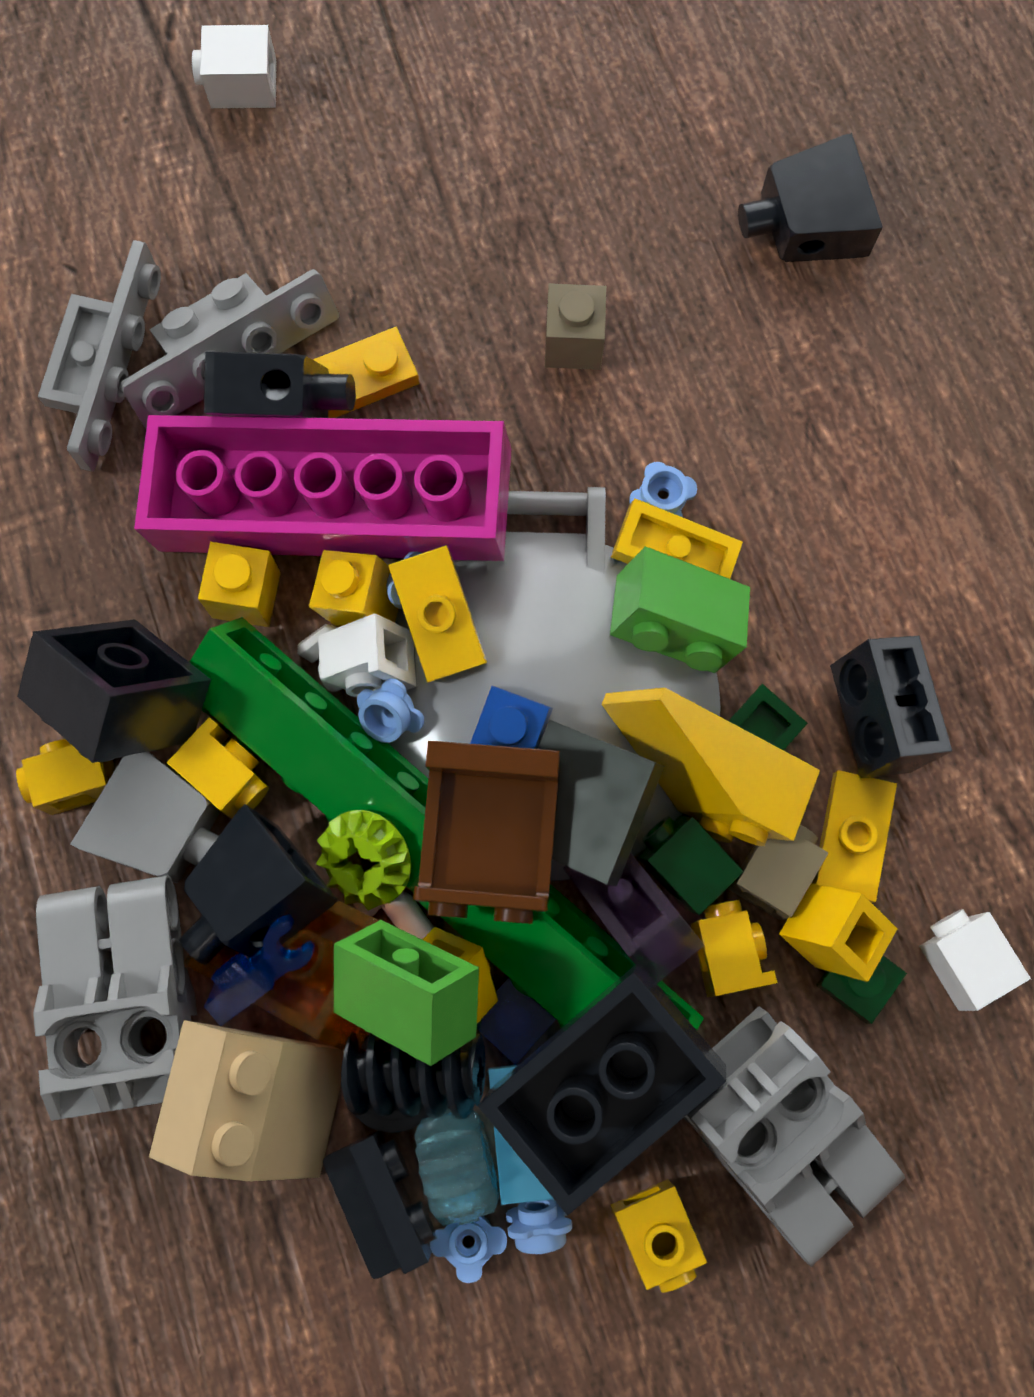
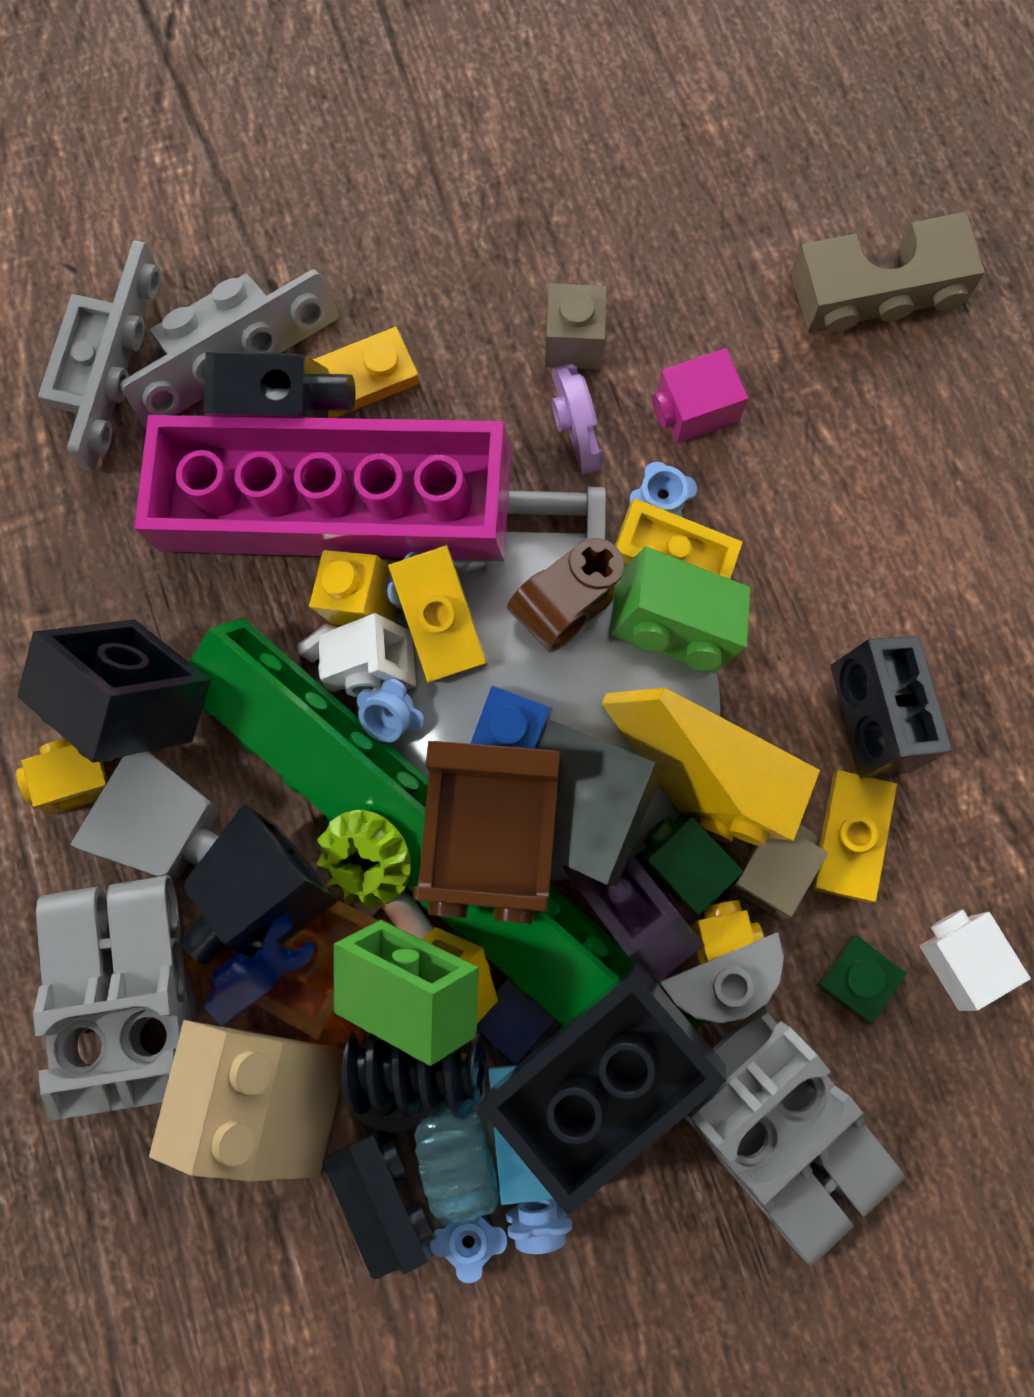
yellow brick [167,717,269,819] -> none
white brick [192,25,276,108] -> none
yellow brick [198,541,281,627] -> none
yellow brick [611,1179,707,1293] -> none
dark green plate [729,684,808,750] -> none
black torso [738,133,883,262] -> none
yellow brick [779,883,898,982] -> none
none -> reddish brown piece [507,538,625,653]
none -> lavender plate [551,363,603,475]
none -> dark pink brick [652,348,748,443]
none -> light grey plate [658,932,784,1023]
none -> dark tan arch [791,212,985,332]

